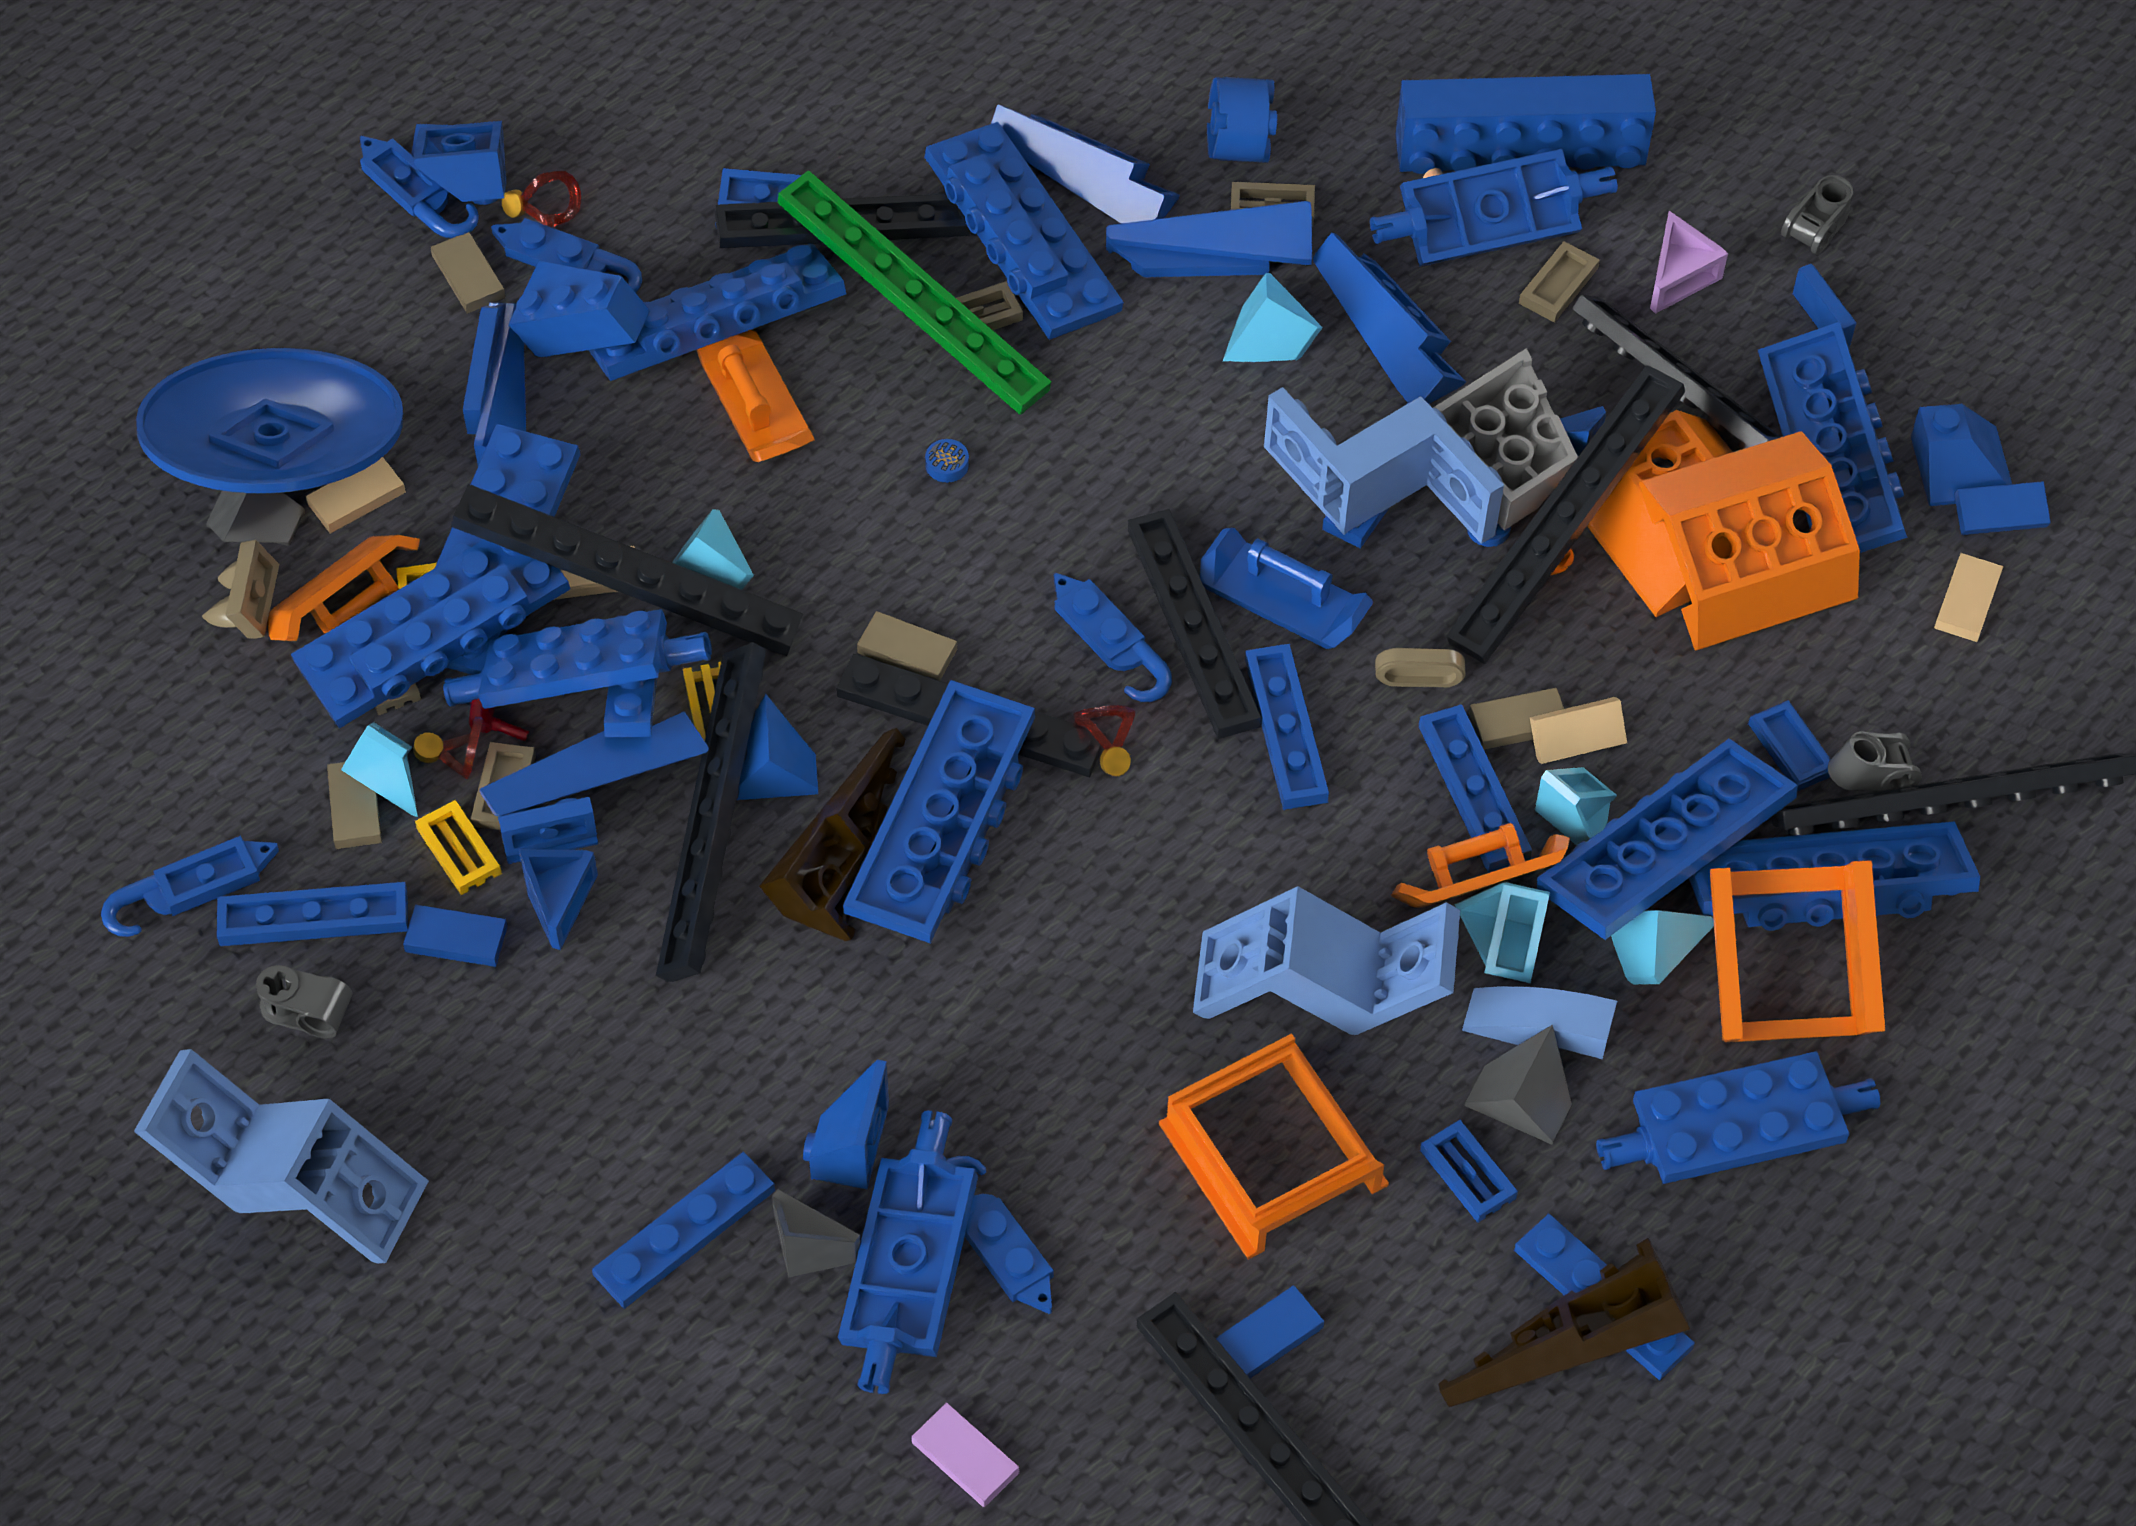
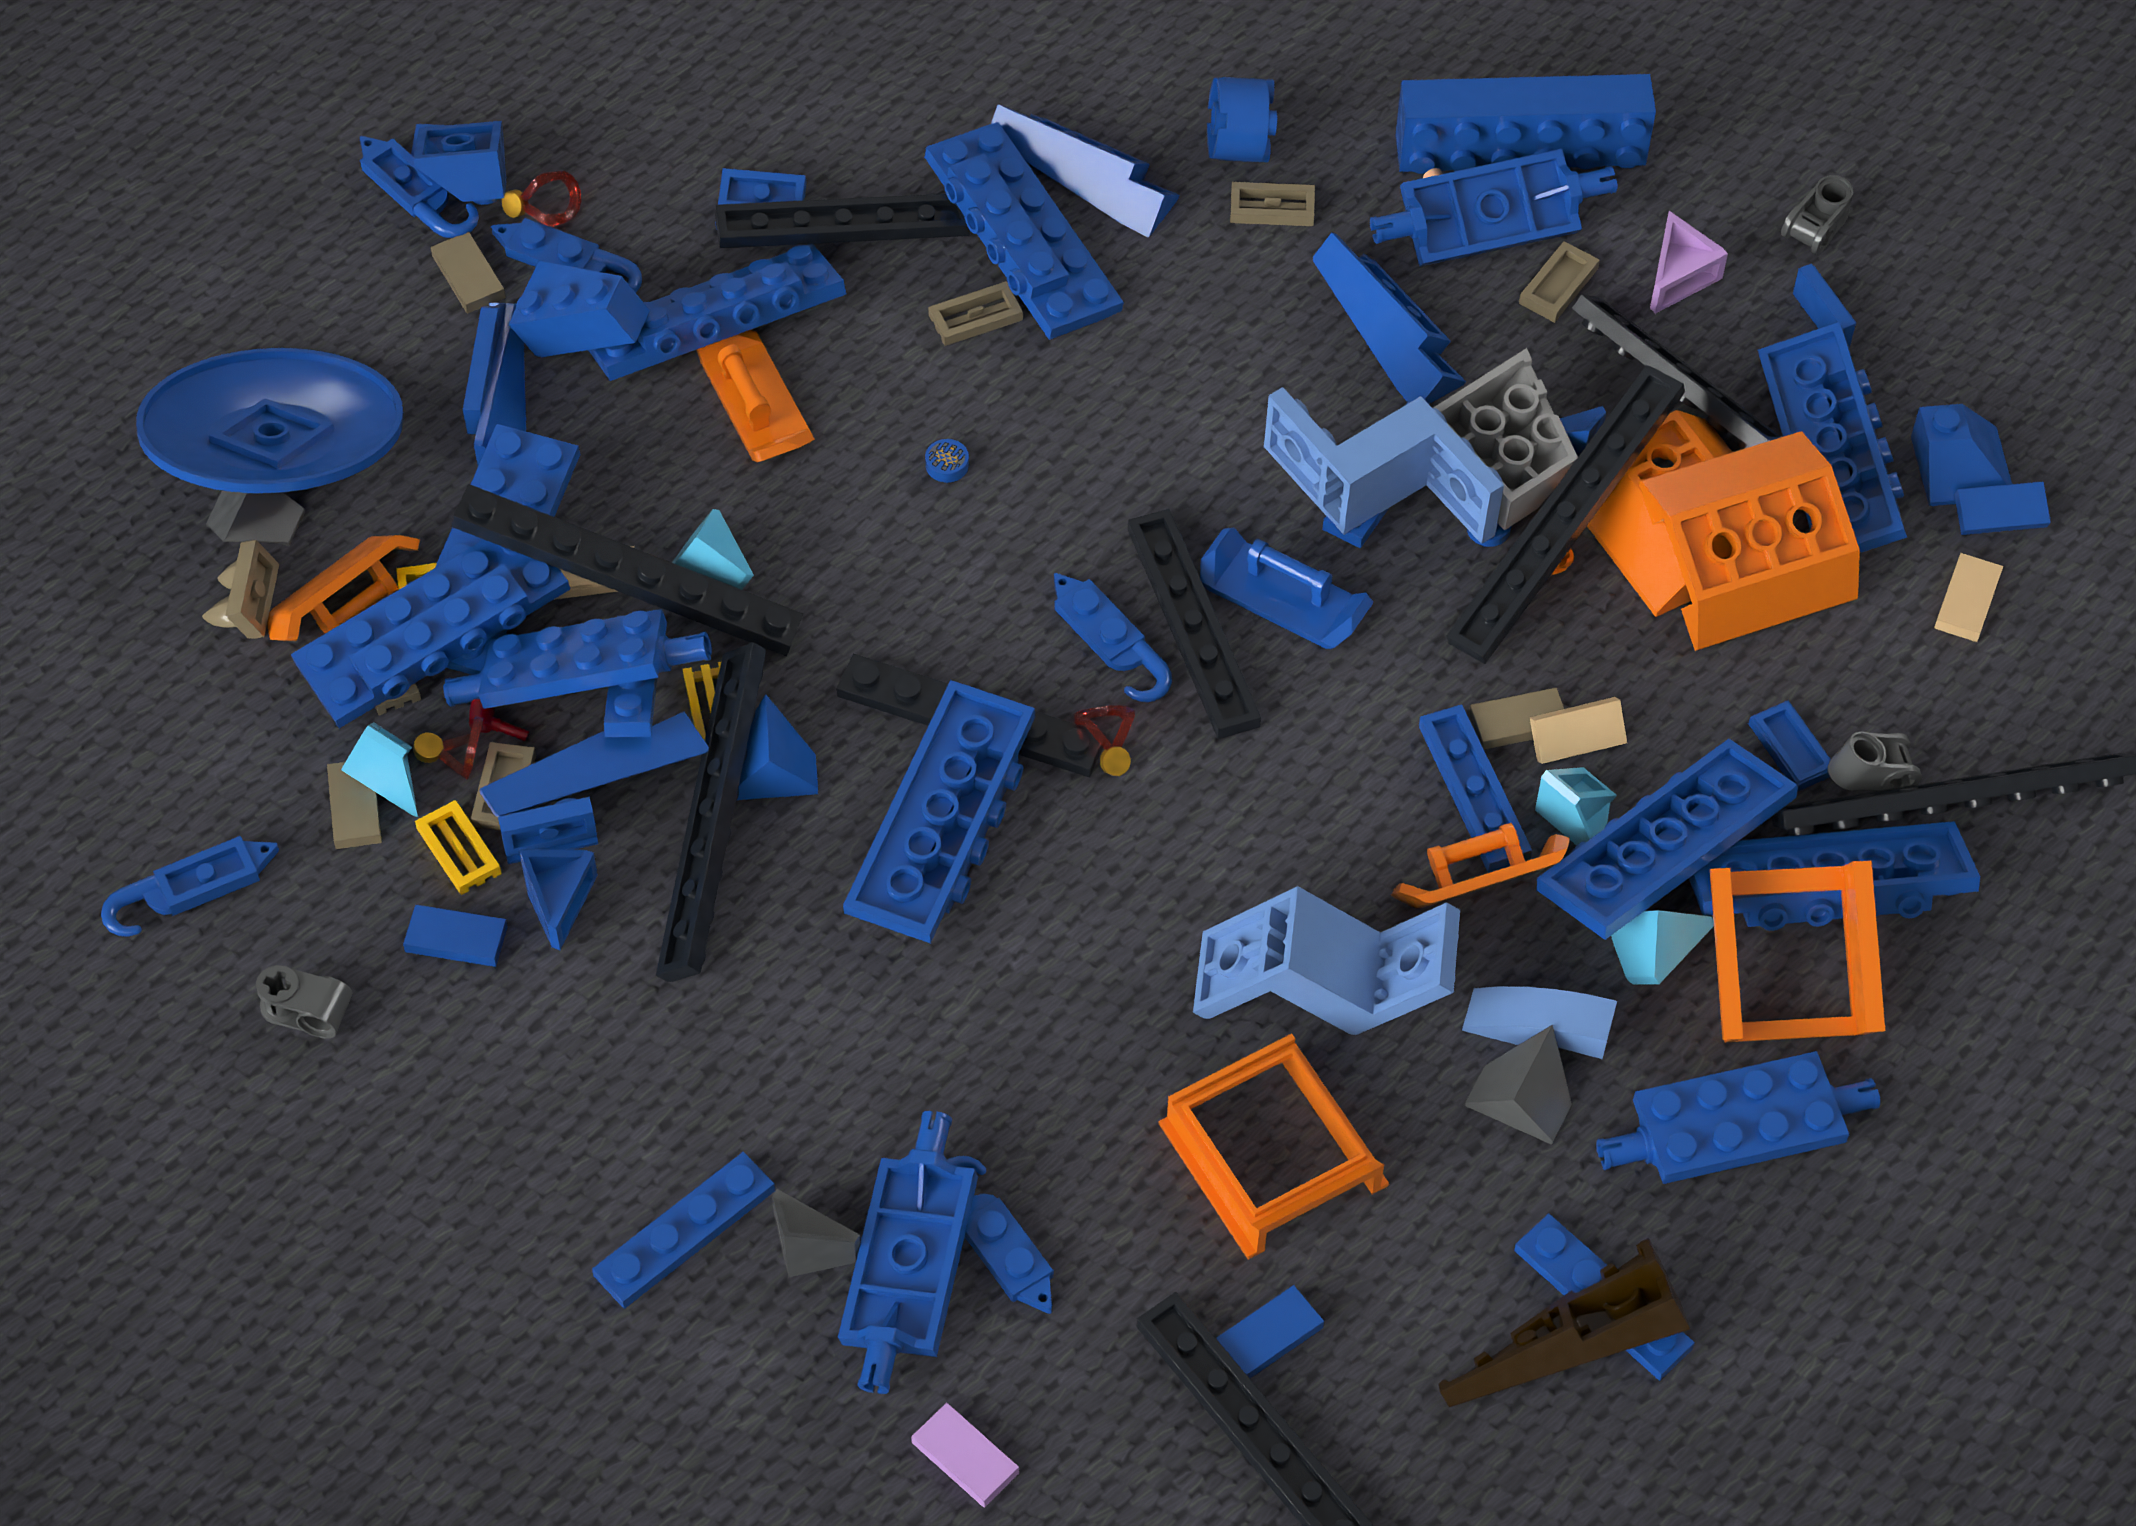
medium blue bracket [134,1049,429,1263] -> none
blue plate [217,882,408,946] -> none
tan tile [306,457,406,534] -> none
dark brown wedge [759,728,906,941] -> none
green plate [778,170,1052,415] -> none
blue slope [803,1060,889,1189] -> none
dark tan tile [857,611,957,681] -> none
blue wedge [1106,201,1312,277] -> none
medium azure slope [1223,273,1323,362] -> none
blue plate [1245,644,1329,810] -> none
dark tan tile [1375,648,1466,687] -> none
blue tile [1420,1120,1518,1223] -> none
medium azure slope [1455,882,1550,983] -> none

